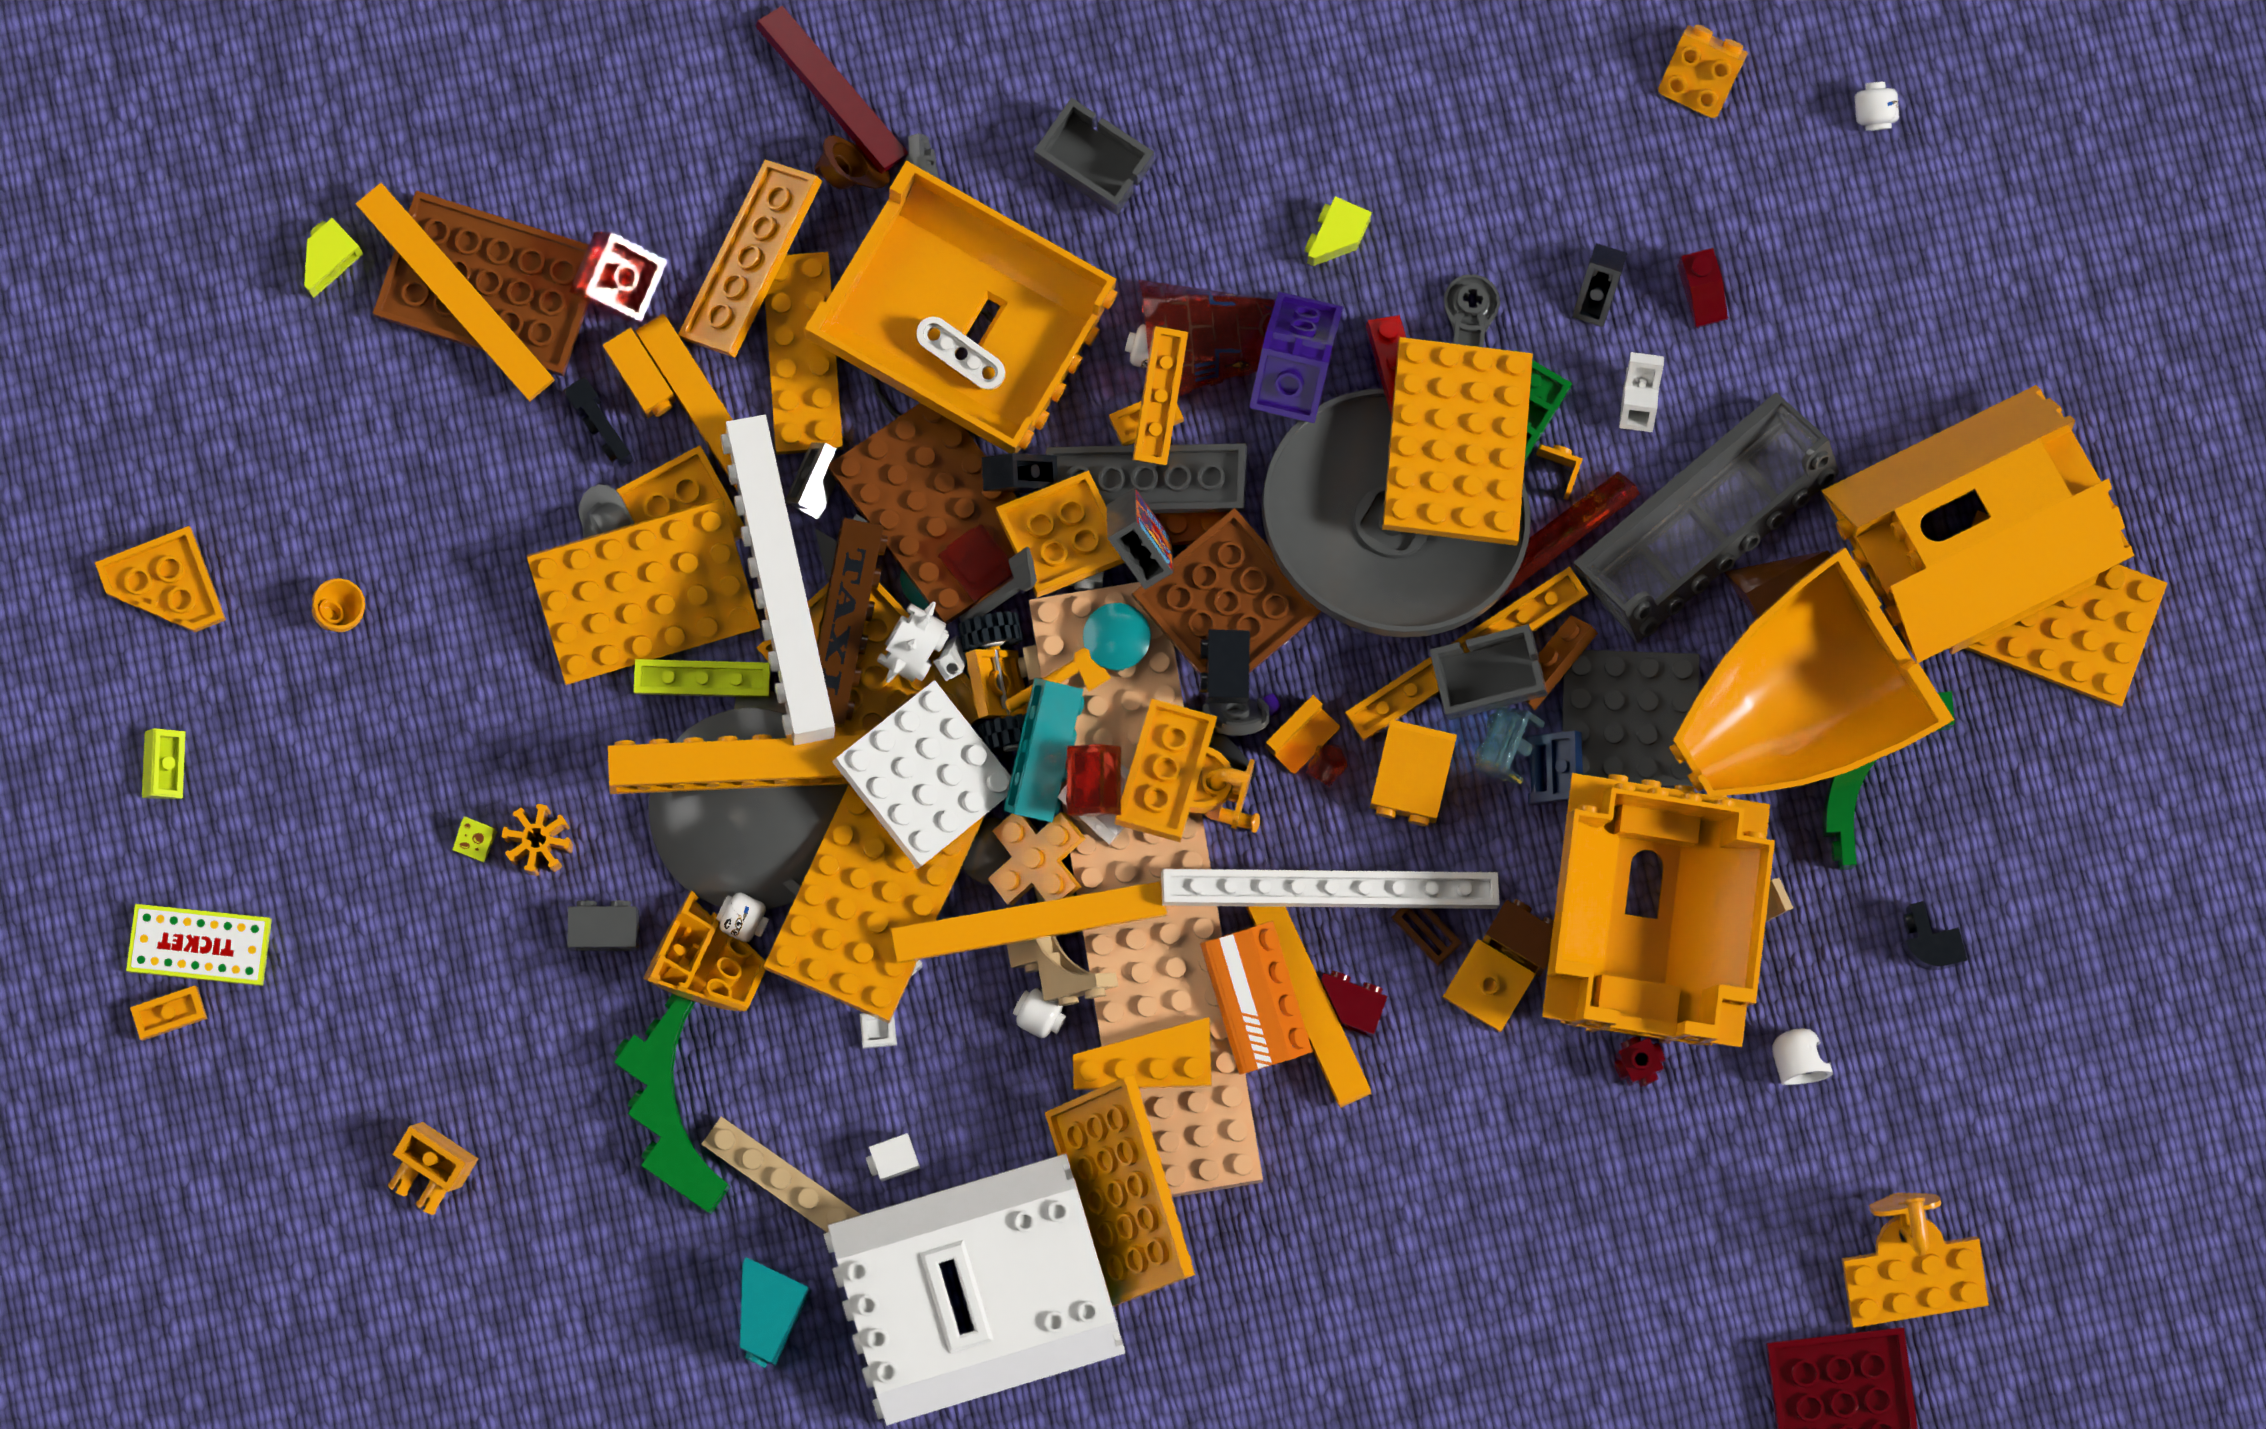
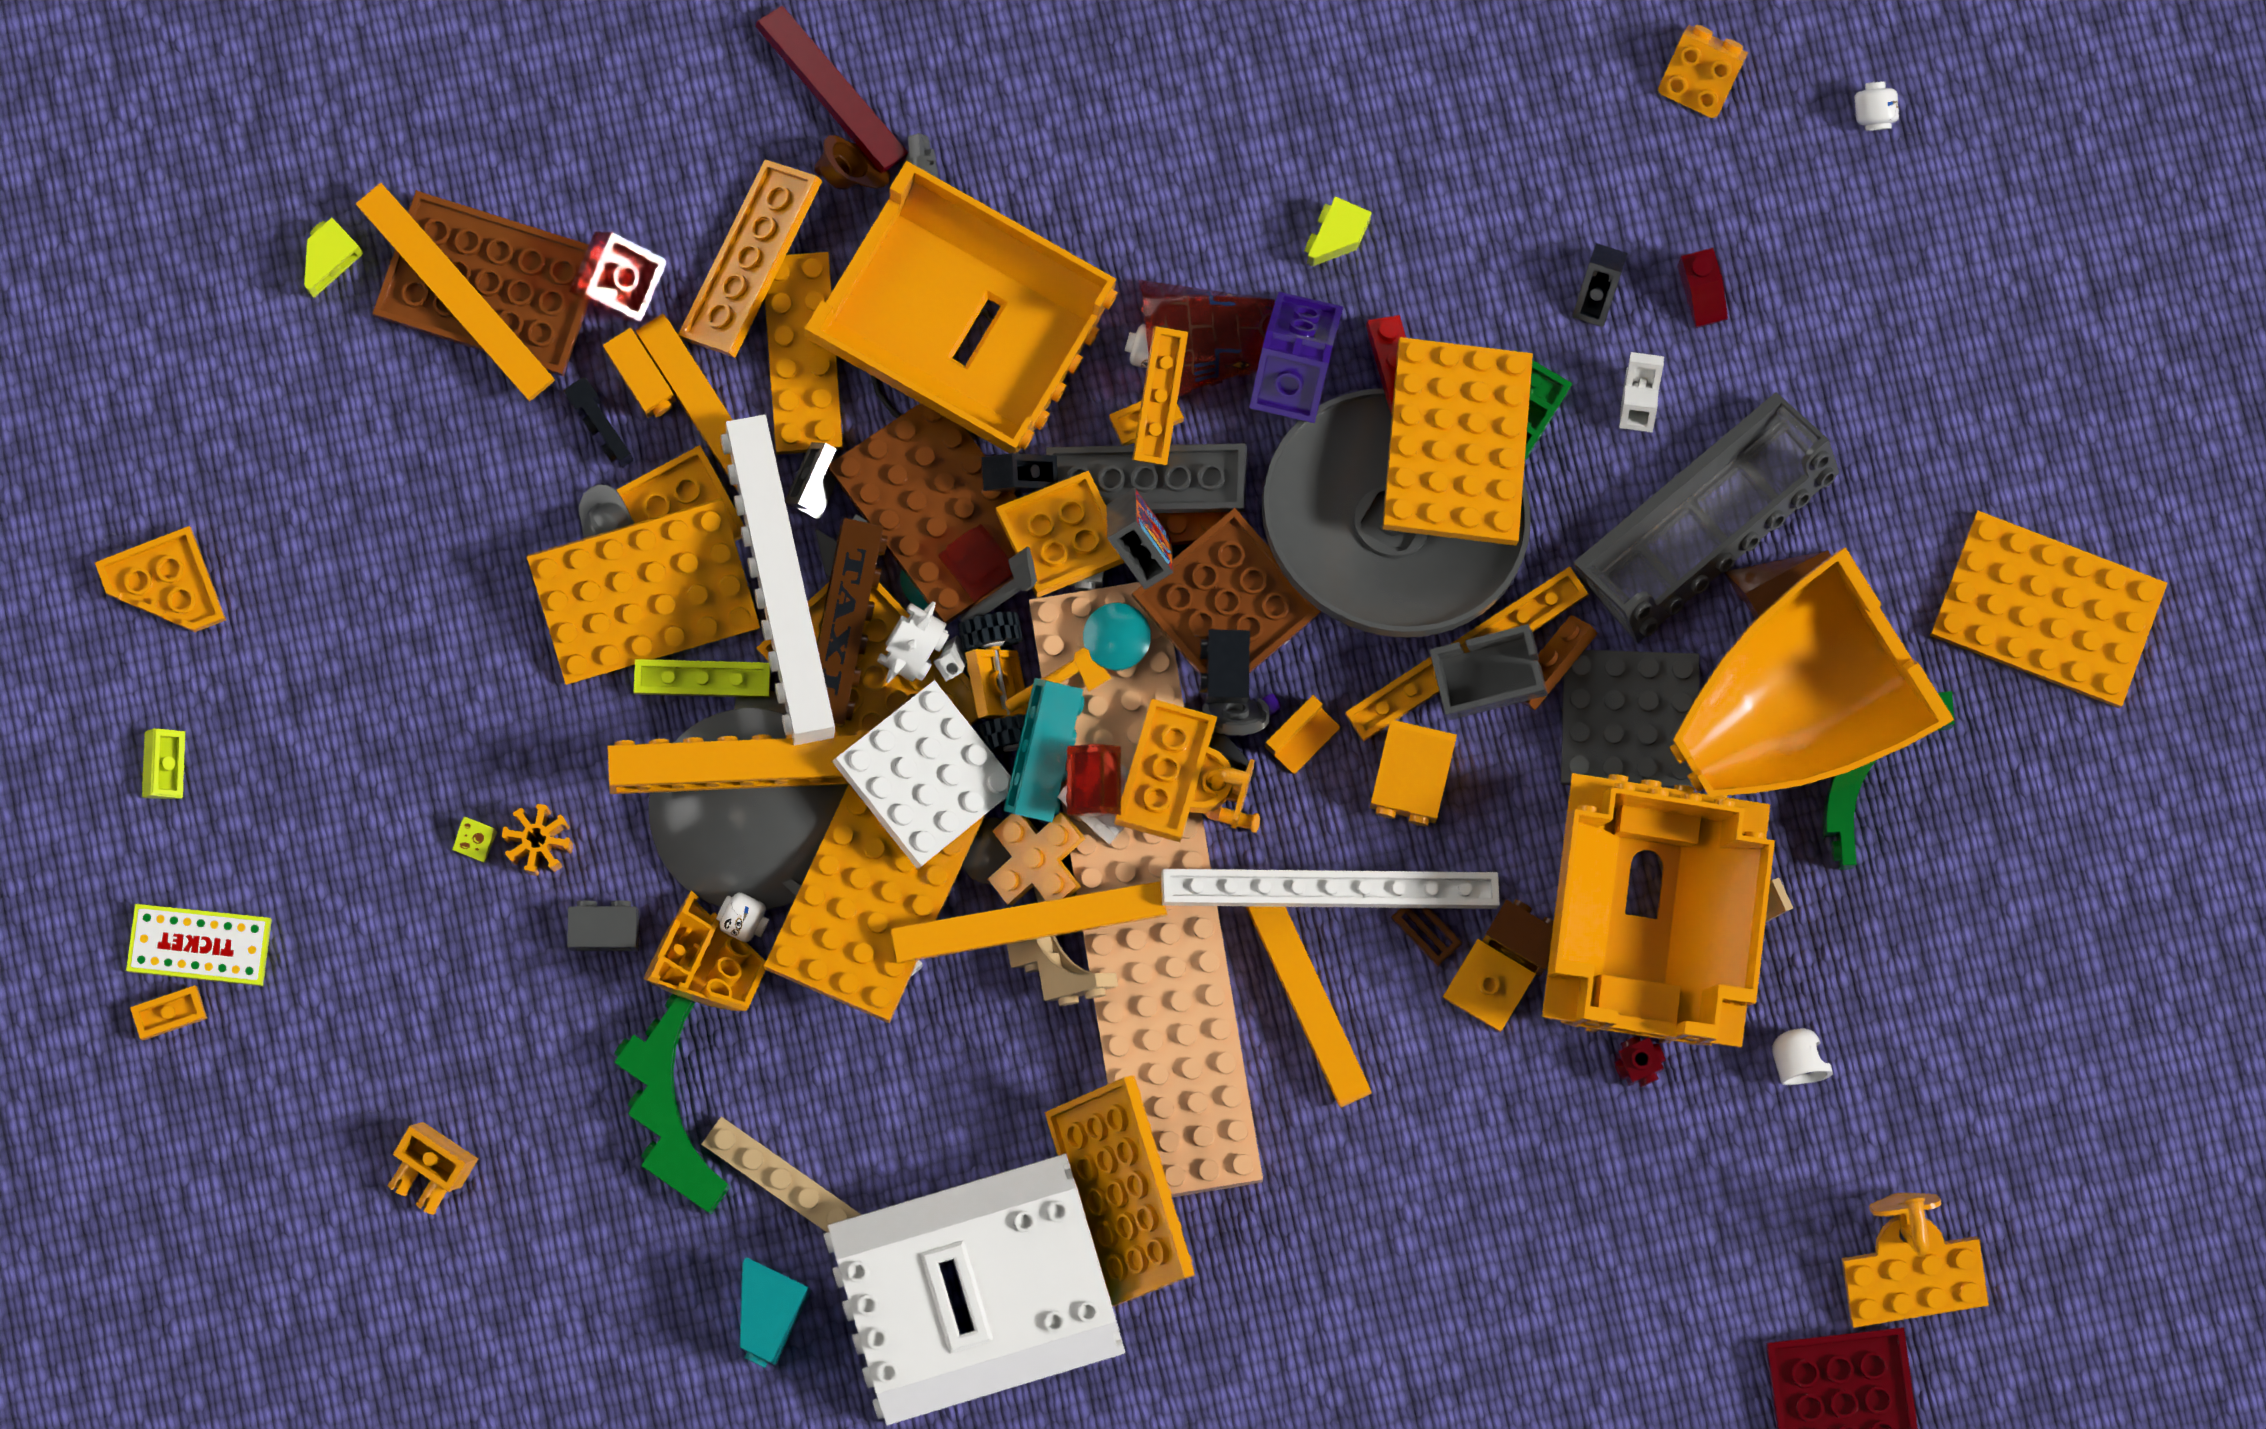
light orange piece [312,578,365,632] -> none
white tile [860,1013,897,1049] -> none
white brick [865,1133,920,1182] -> none
white plate [916,317,1005,390] -> none
white head [1013,988,1066,1038] -> none
tan plate [1018,645,1042,686] -> none
dark grey piece [1034,98,1154,216] -> none
light orange wing [1073,1017,1212,1090] -> none
orange slope [1200,921,1312,1075] -> none
clear red arm [1306,744,1348,787] -> none
dark red slope [1321,971,1388,1038] -> none
dark grey beam [1444,274,1500,347] -> none
clear light blue window [1474,706,1545,784] -> none
clear red plate [1491,471,1640,607] -> none
dark blue plate [1526,730,1583,805] -> none
light orange bracket [1536,444,1583,500] -> none
light orange panel [1821,385,2134,663] -> none
black brick [1901,901,1968,970] -> none

